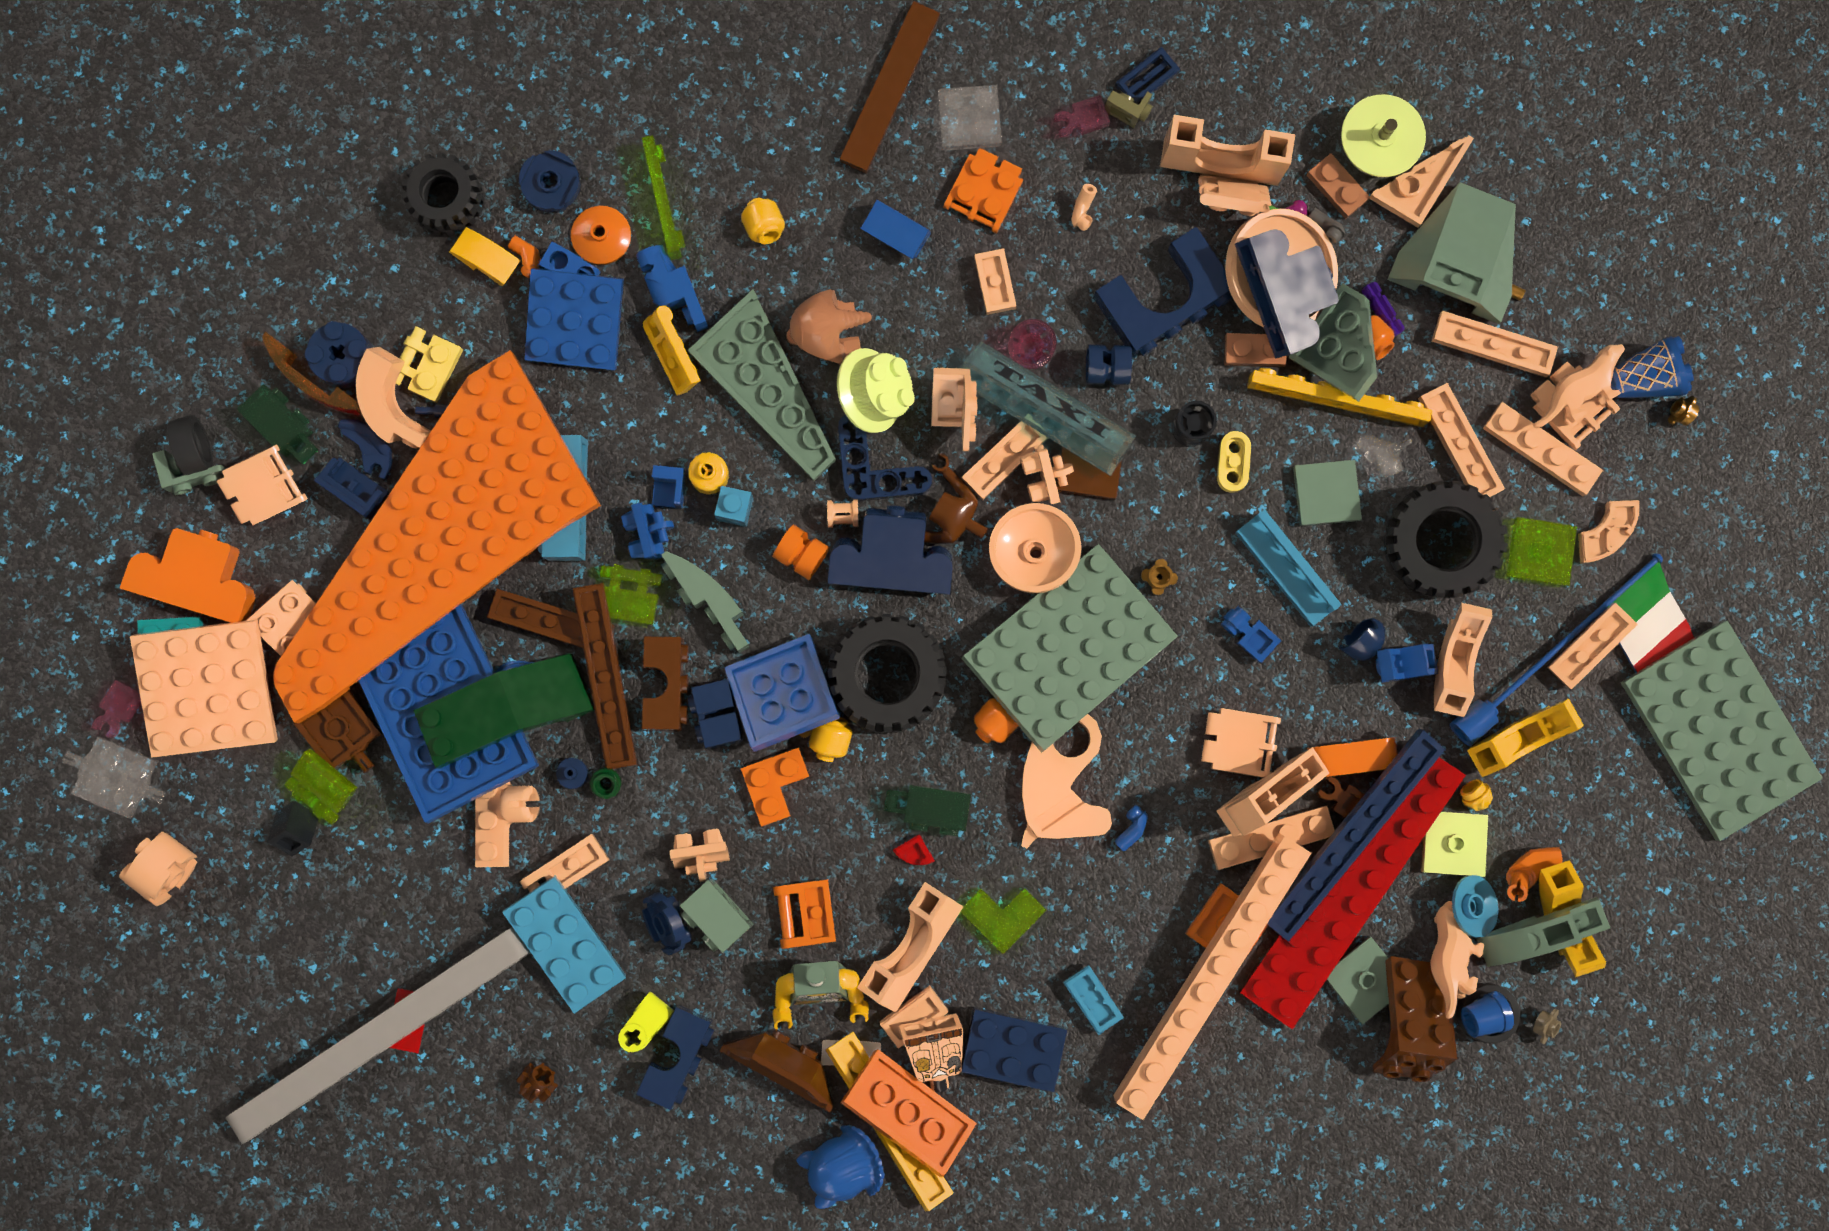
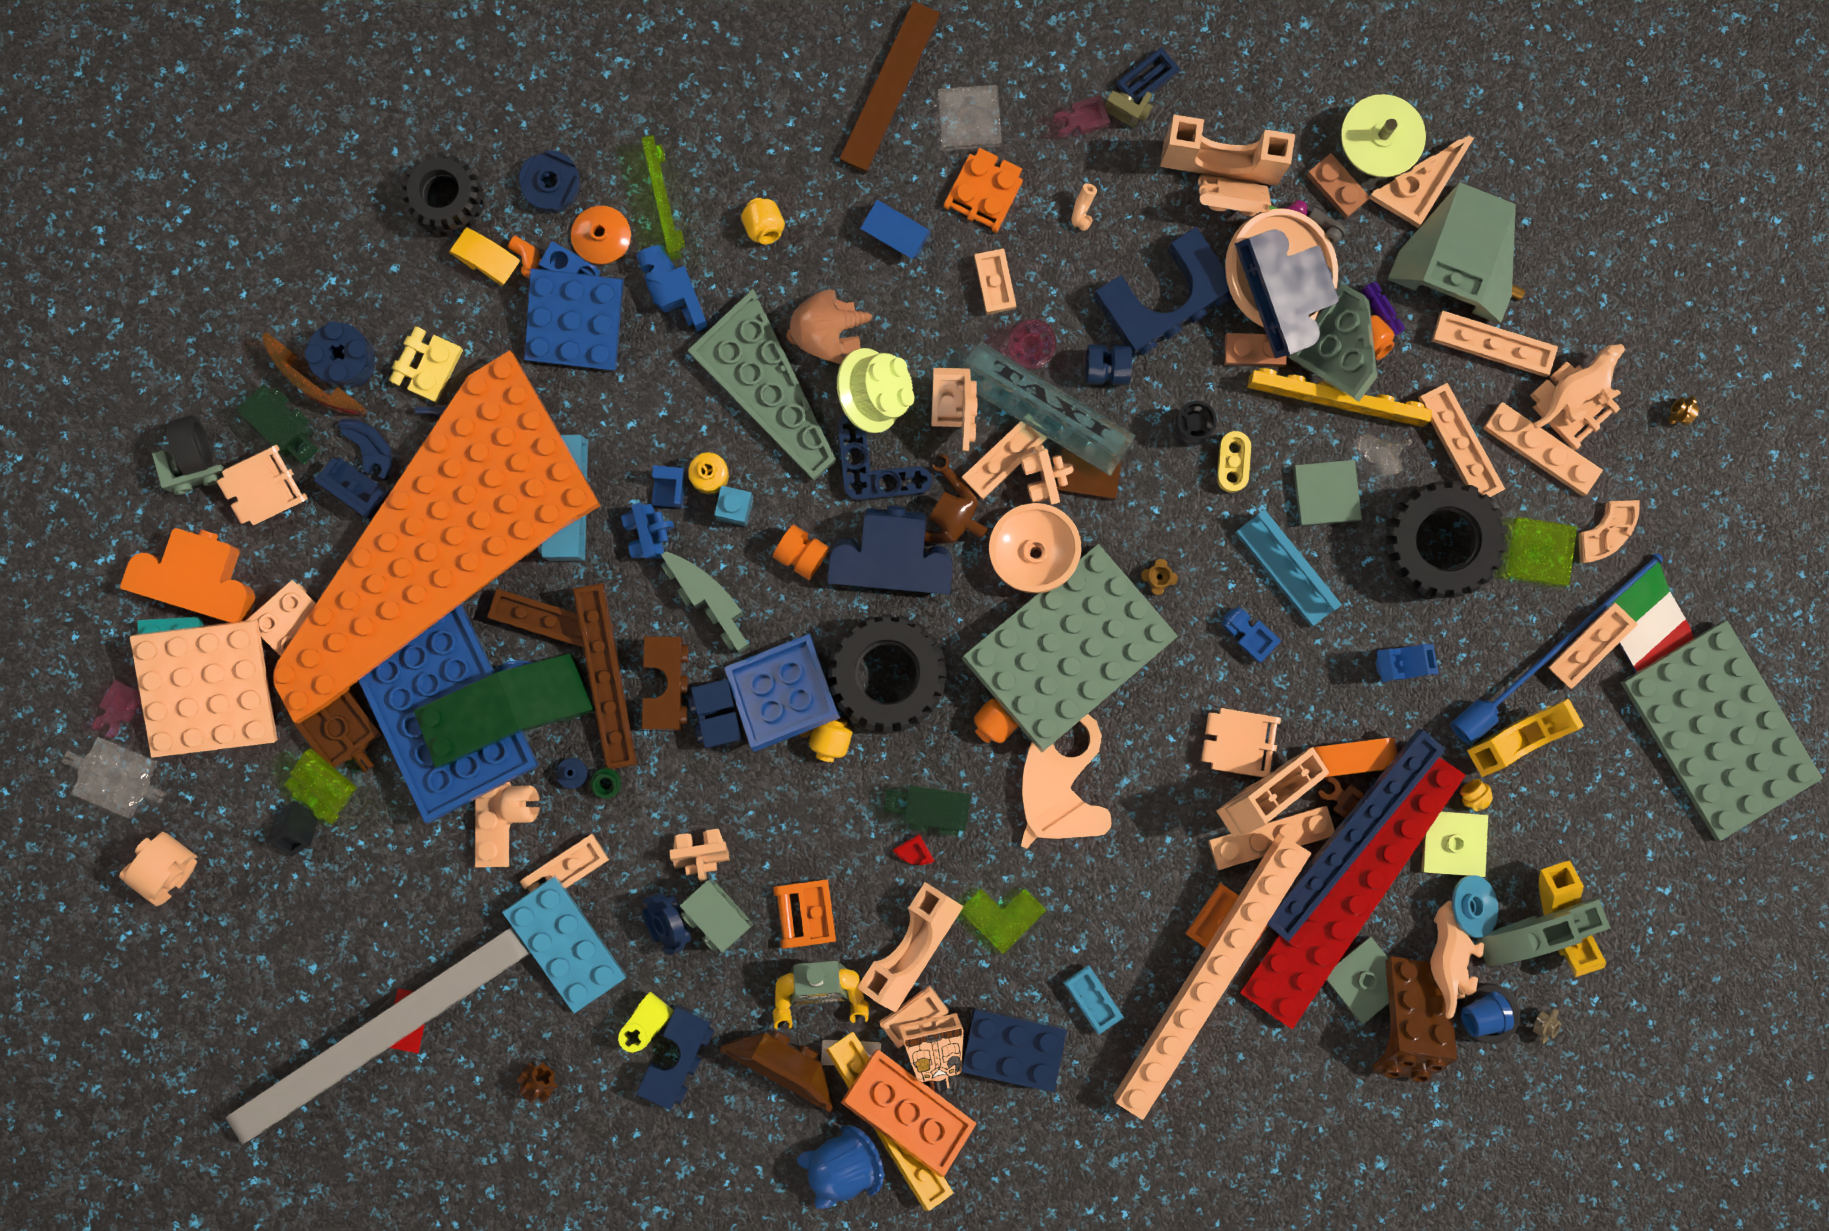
light nougat arch [356,347,431,449] -> none
clear neon green plate [600,564,663,626] -> none
yellow plate [643,306,701,396] -> none
orange plate [741,748,809,827] -> none
light nougat bush [827,500,858,528] -> none
blue arm [1115,805,1148,851] -> none
dark blue hair [1338,618,1386,661] -> none
light nougat arch [1434,603,1492,717] -> none
orange arm [1506,847,1562,902] -> none
blue cone [1611,336,1694,398] -> none

